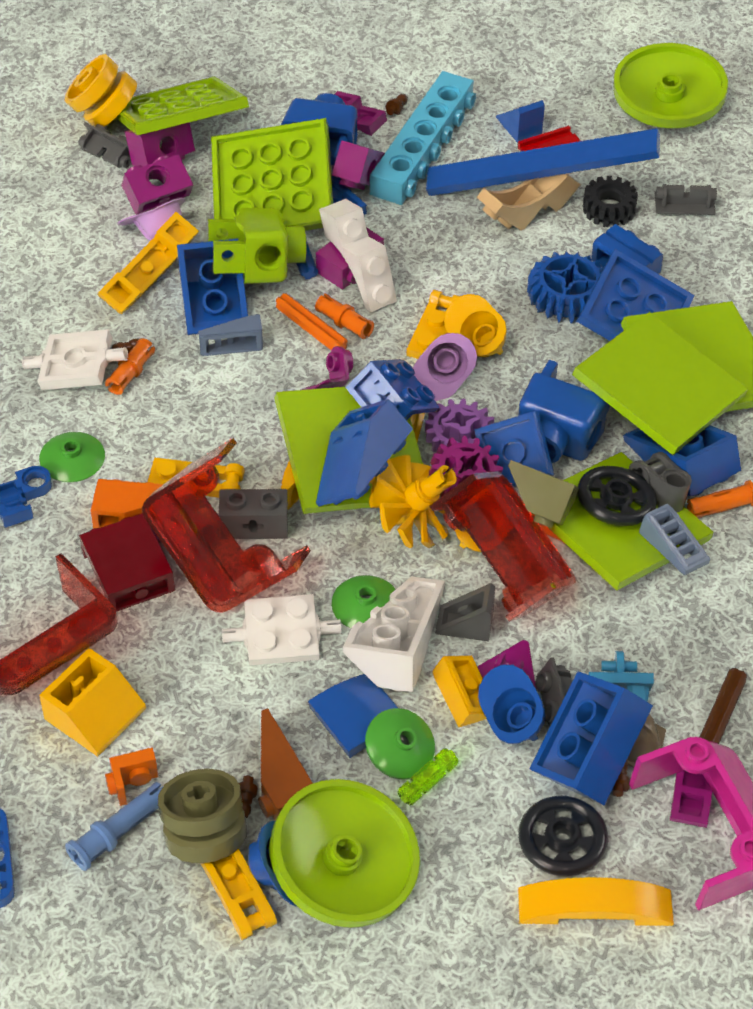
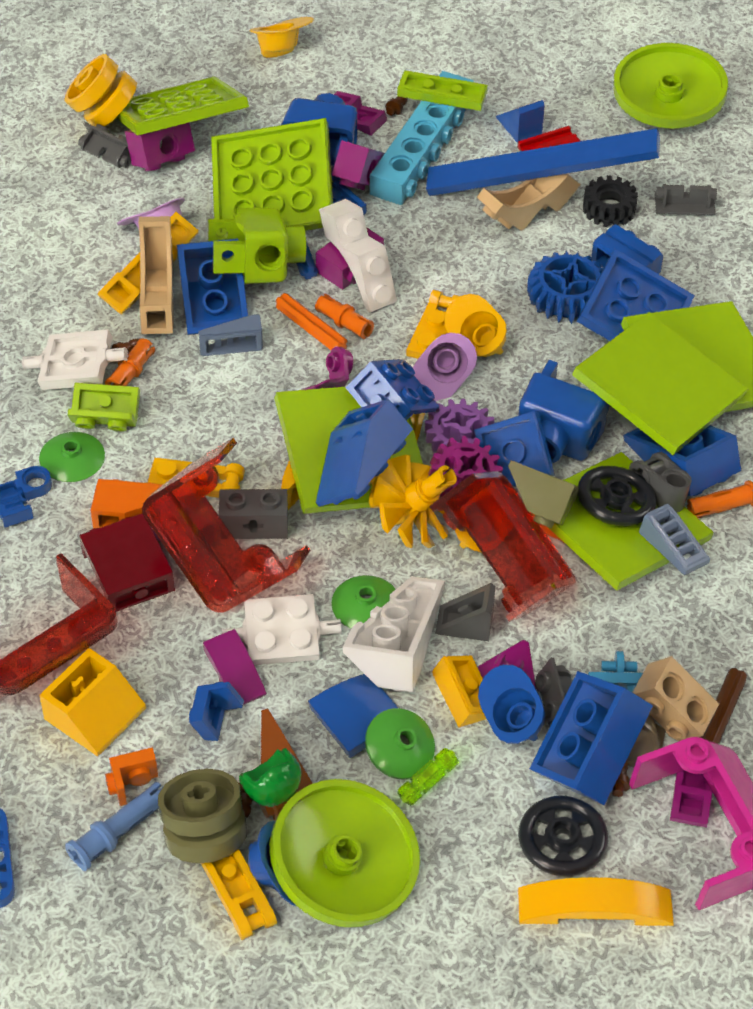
magenta brick [121,154,193,215] -> none
none -> lime bracket [67,383,140,431]
none -> tan arch [139,216,174,334]
none -> blue bracket [189,682,244,741]
none -> magenta slope [203,629,267,705]
none -> green hair [239,748,302,807]
none -> yellow piece [249,17,314,58]
none -> lime tile [397,70,488,111]
none -> tan brick [632,656,719,741]

